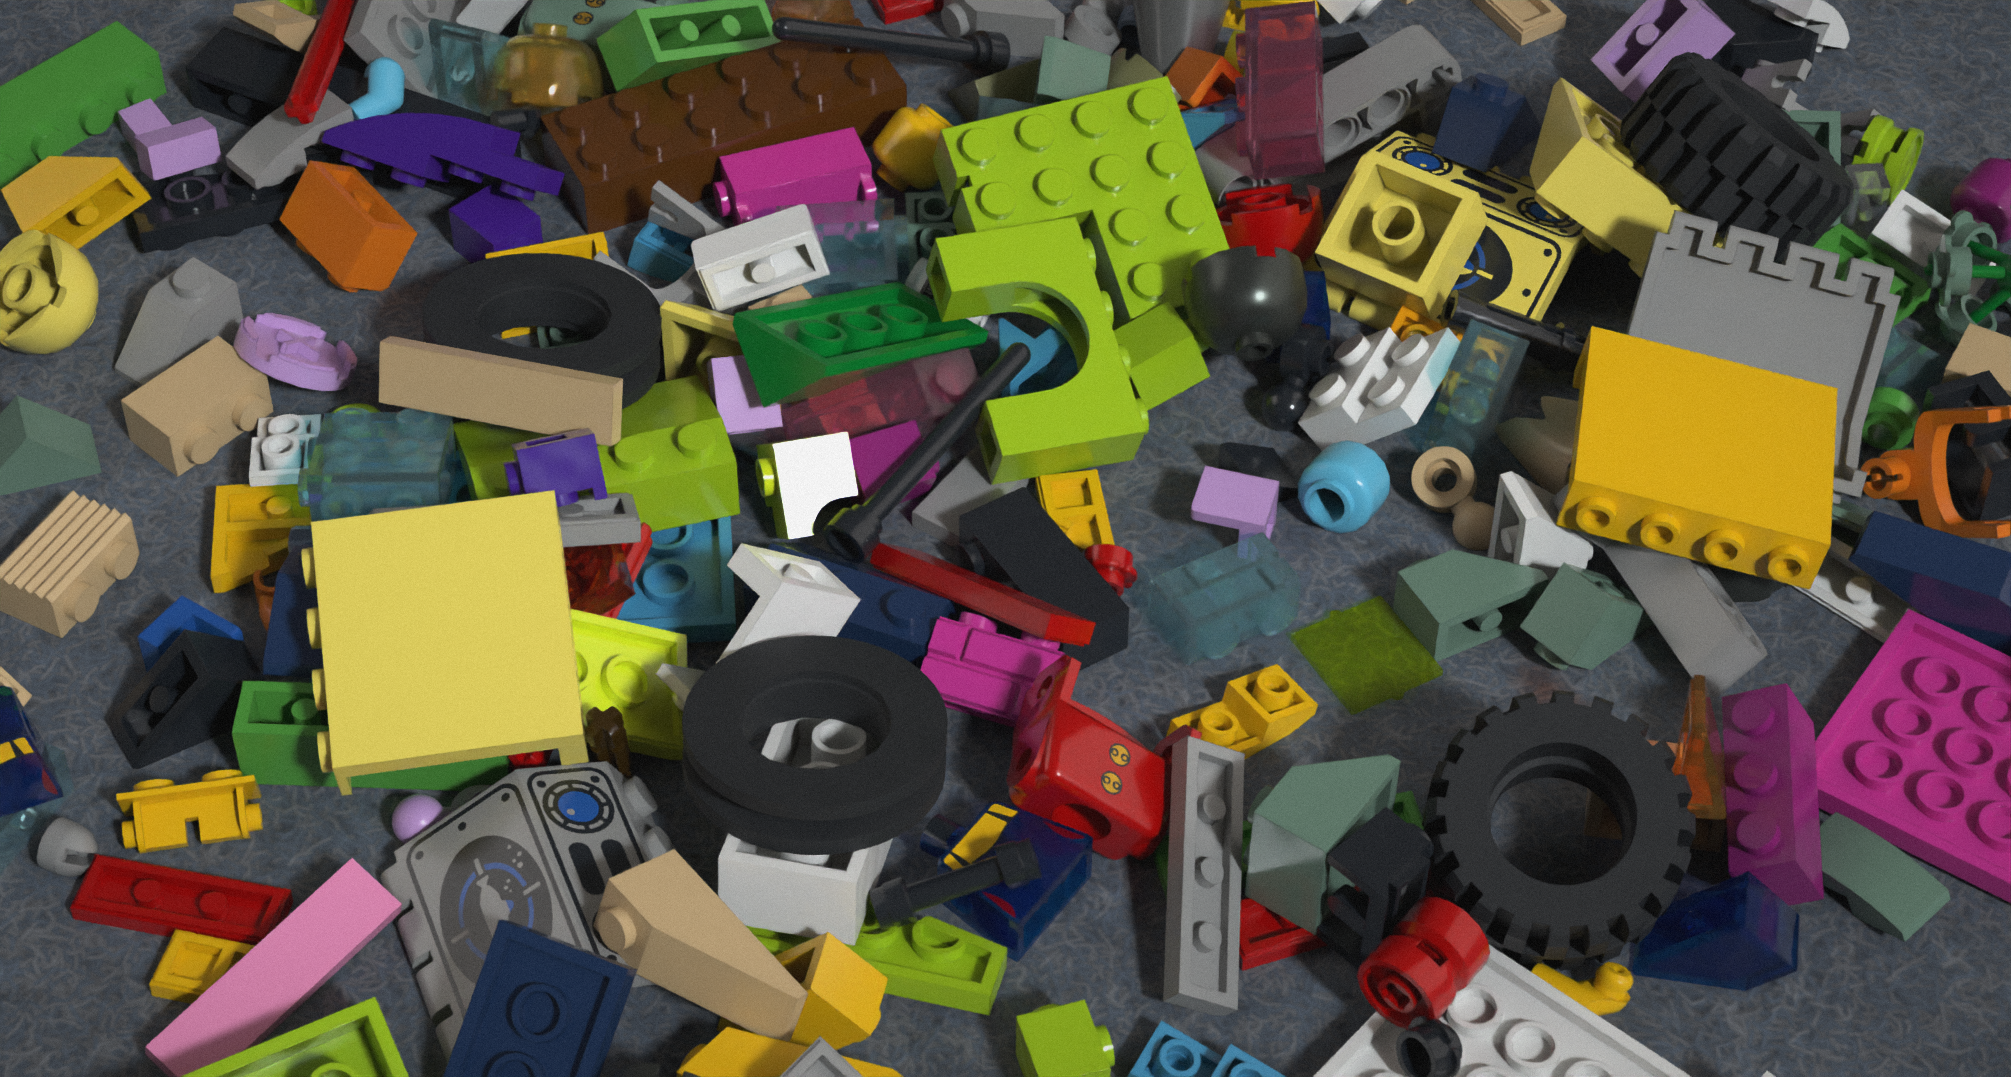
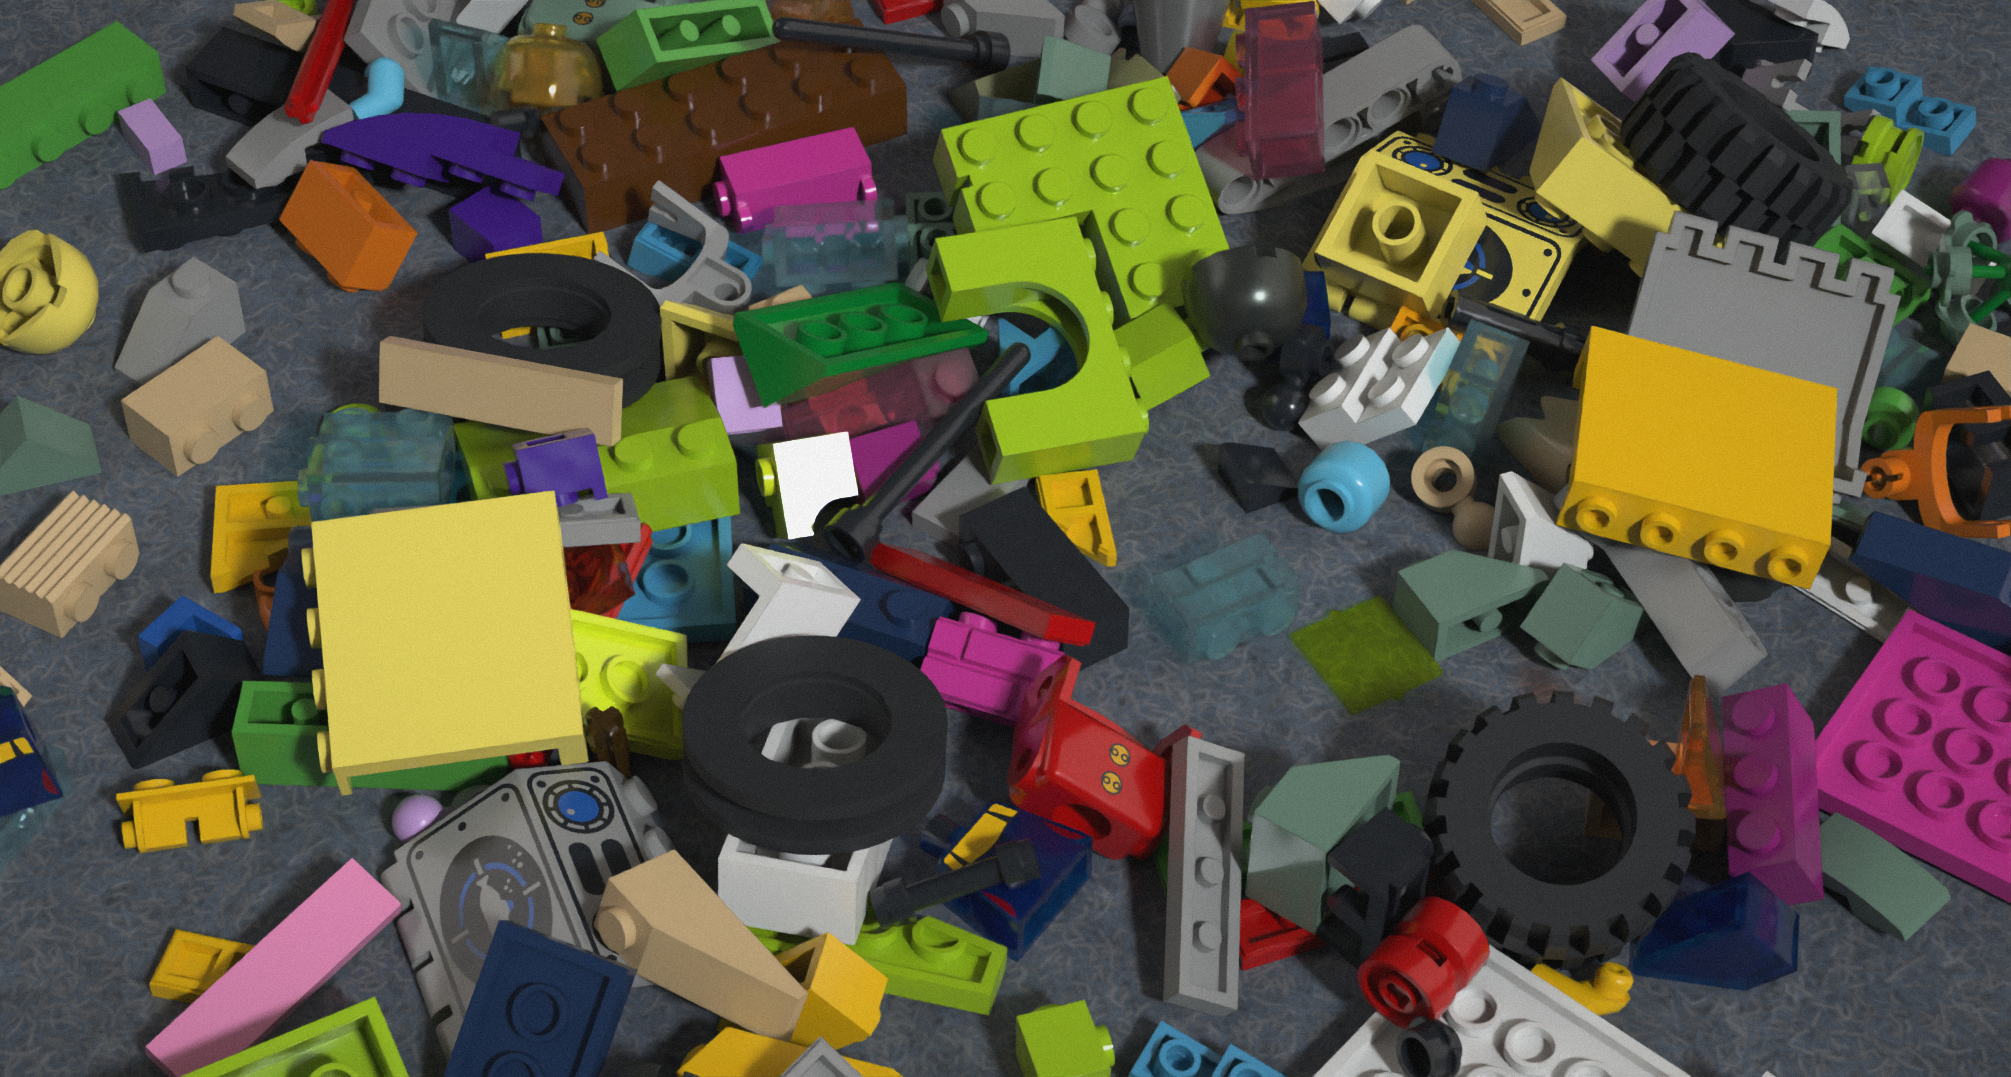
yellow slope [1,156,151,249] -> none
light grey hinge [37,817,98,877] -> none
red tile [70,854,293,946] -> none
lavender piece [134,117,222,181] -> none
lavender tile [233,313,357,391] -> none
white slope [249,414,323,487] -> none
white slope [691,204,830,312] -> none
yellow head [872,103,953,193] -> none
red plate [1082,544,1138,597] -> none
yellow slope [1166,664,1318,759] -> none
lavender panel [1191,466,1279,566] -> none
red cylinder [1212,184,1324,264] -> none
none -> dark azure slope [1844,66,1976,156]

